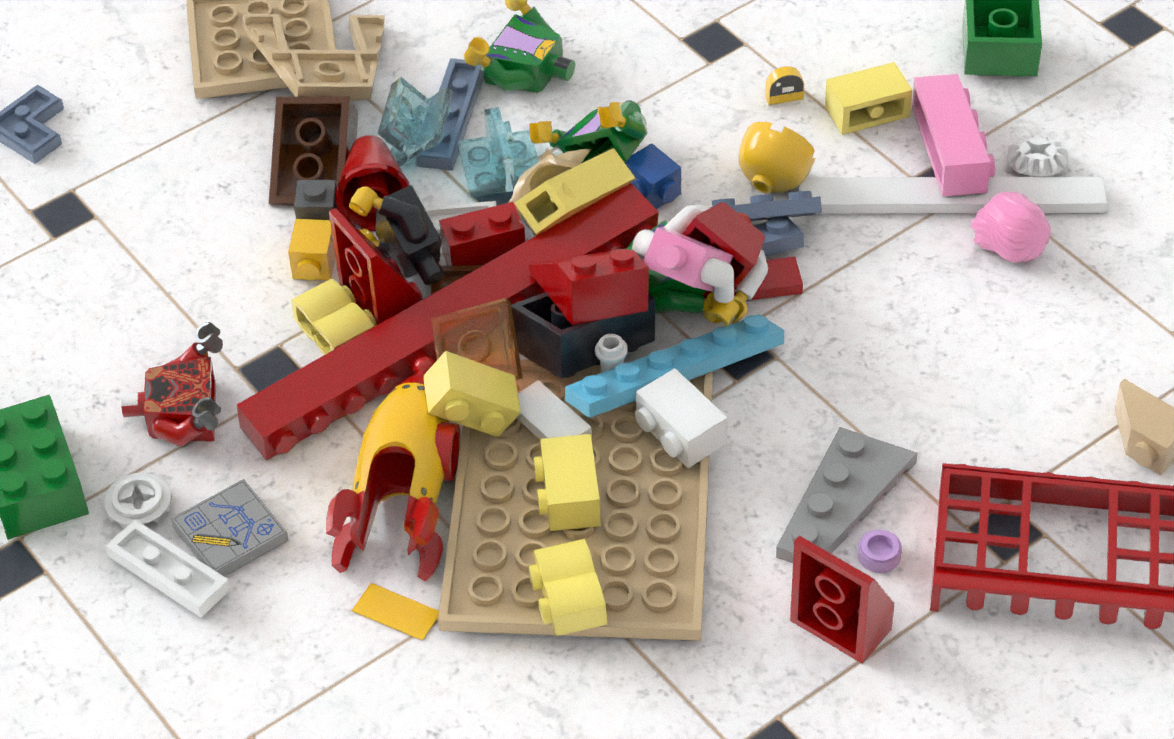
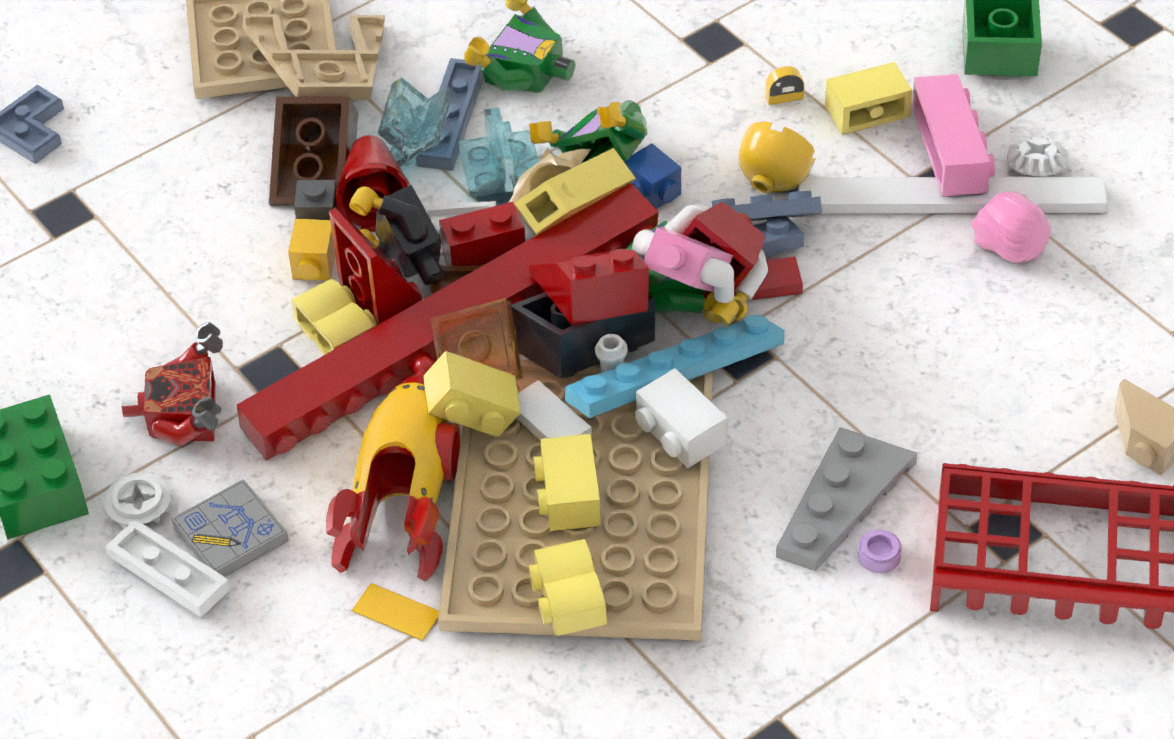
red slope [790,535,895,664] -> none

